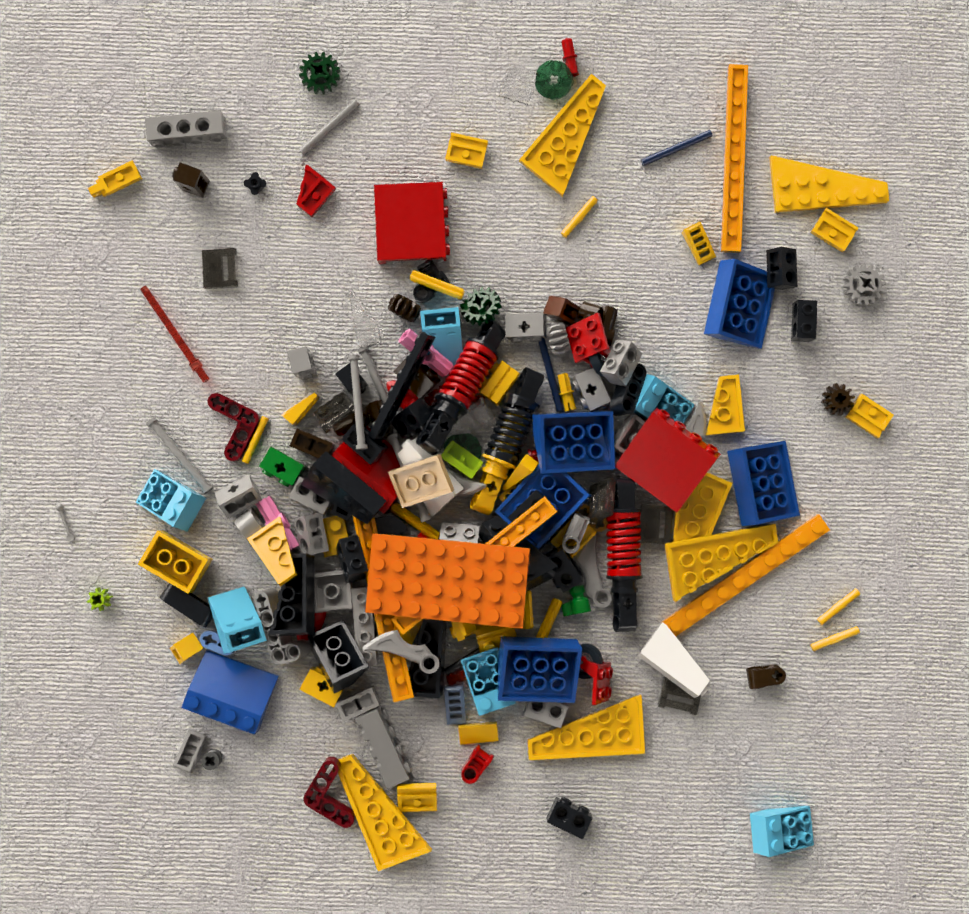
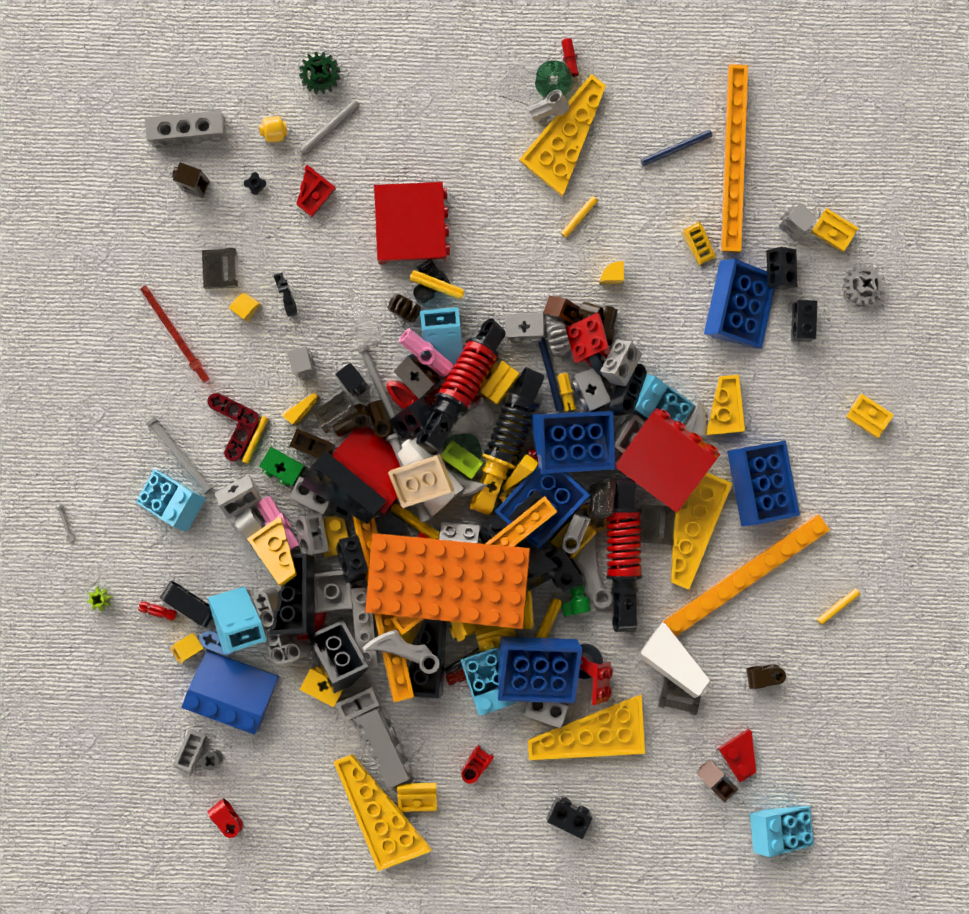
yellow hinge [88,160,142,198] -> none
yellow brick [138,530,213,594] -> none
dark red beam [303,757,356,828] -> none
black brick [341,424,389,465] -> none
light grey bar [348,355,368,450] -> none
black plate [368,331,436,440] -> none
sand blue slope [444,684,466,725] -> none
yellow plate [445,132,488,169] -> none
yellow slope [458,721,499,745] -> none
dark green gear [460,287,502,326] -> none
yellow wing [665,523,778,602] -> none
yellow wing [769,155,889,213] -> none
yellow piece [810,626,860,651] -> none
dark brown gear [821,383,855,416] -> none
none -> red axle [138,601,177,621]
none -> red piece [207,798,243,838]
none -> yellow brick [229,293,261,322]
none -> yellow head [259,116,287,143]
none -> black piece [273,272,298,317]
none -> light grey piece [529,90,570,122]
none -> yellow brick [599,261,624,284]
none -> slope [696,760,738,803]
none -> red wing [718,729,756,783]
none -> light grey brick [779,203,818,241]

